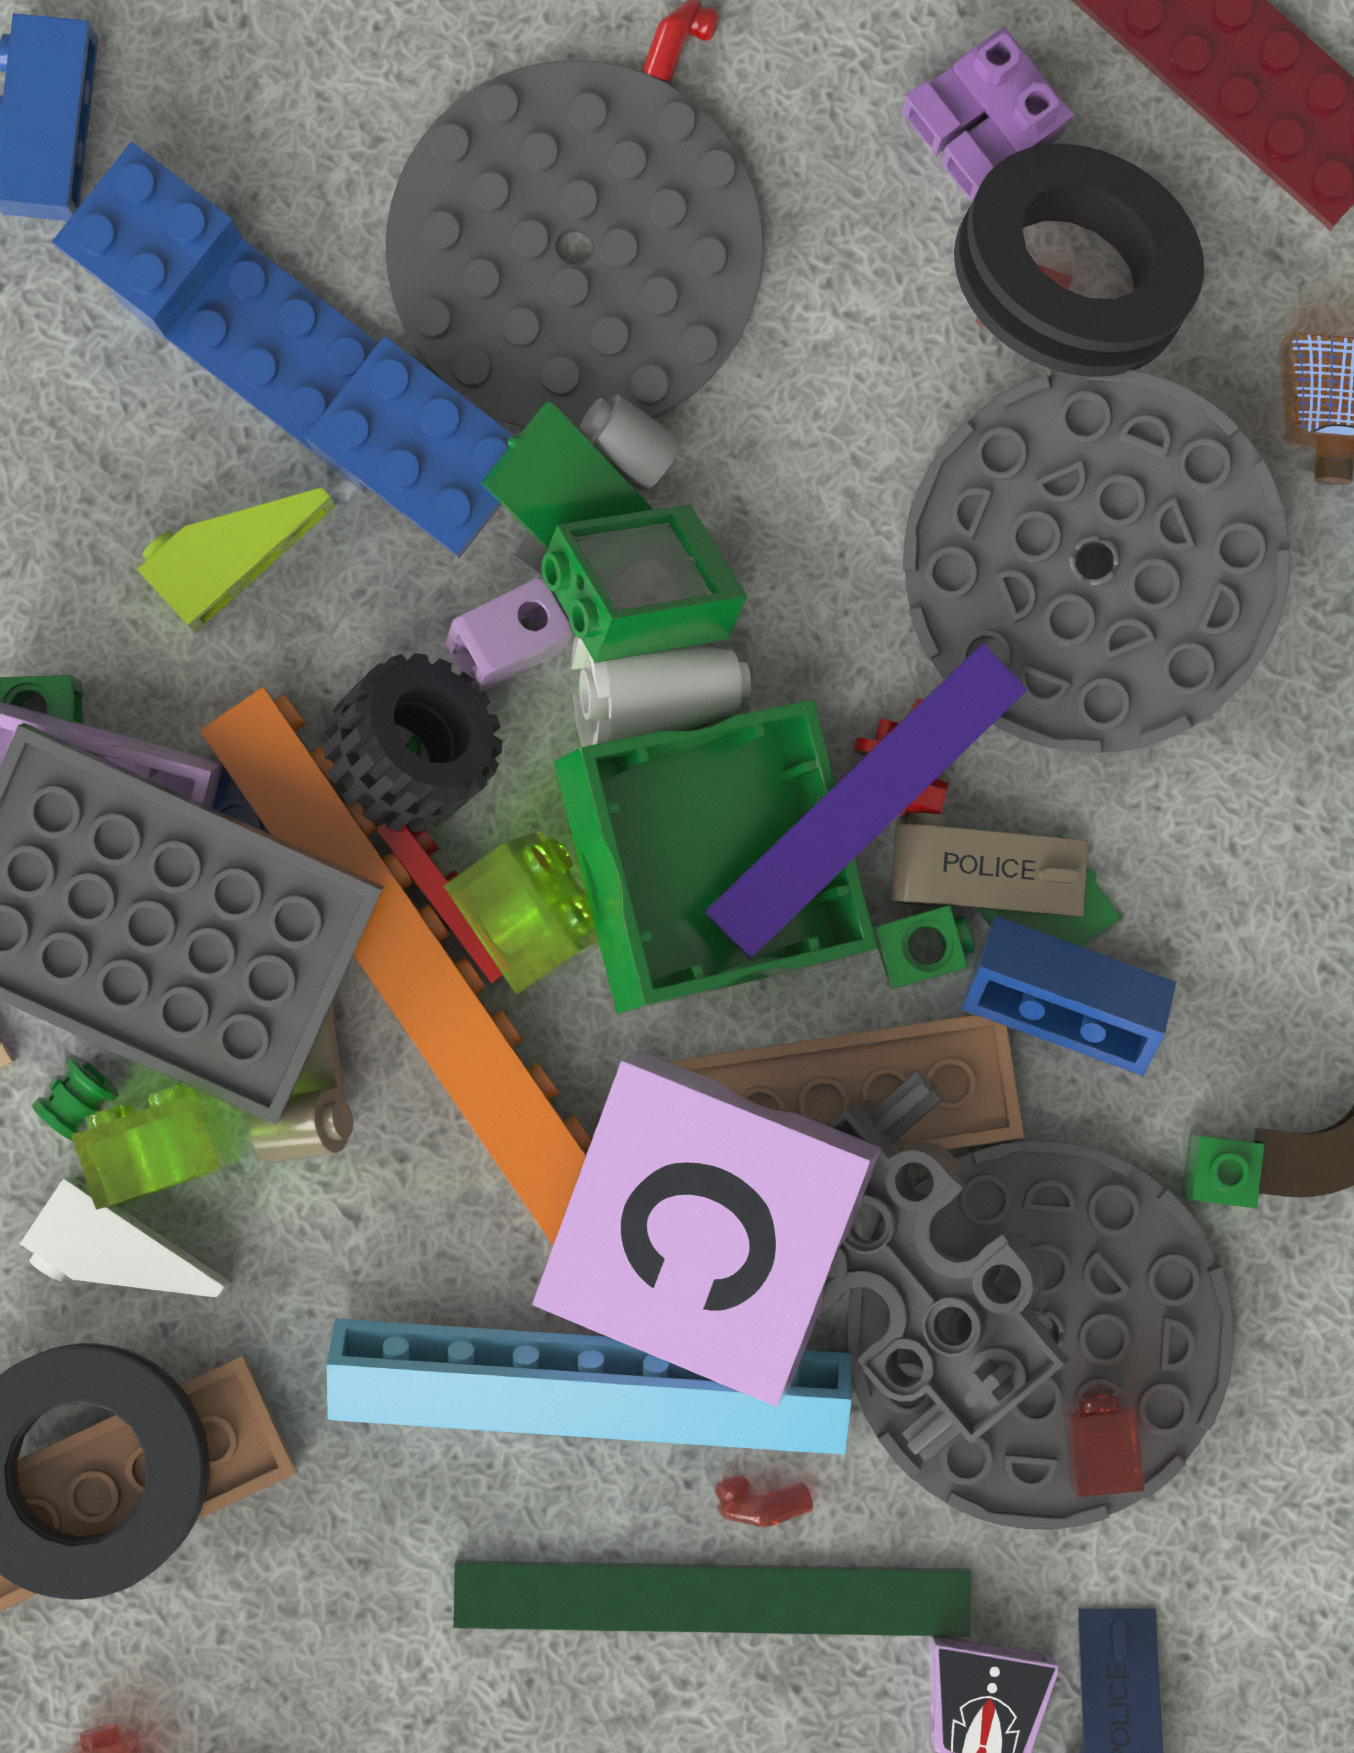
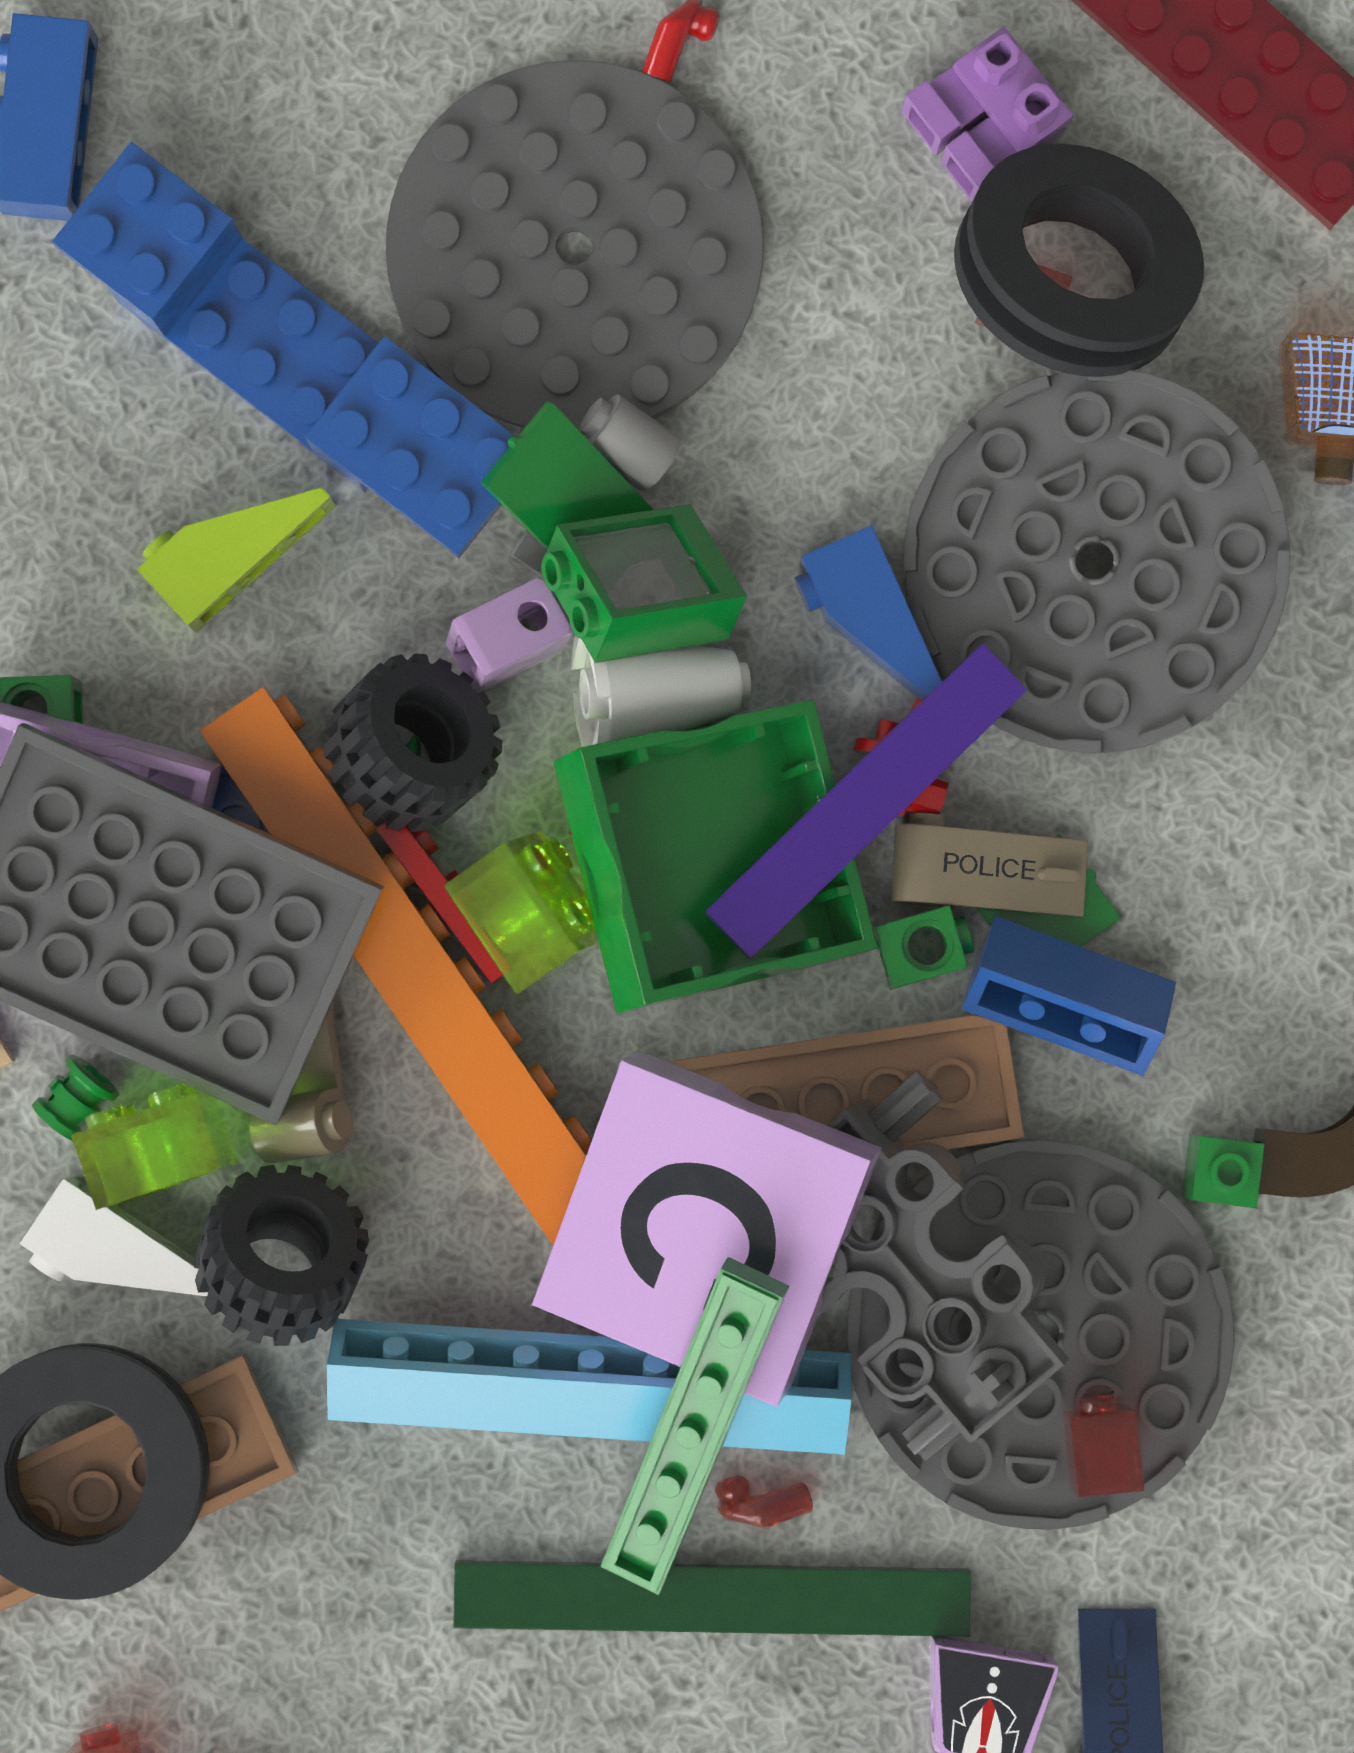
none -> black tyre [194,1165,369,1346]
none -> tile [600,1257,789,1595]
none -> blue slope [794,525,942,700]

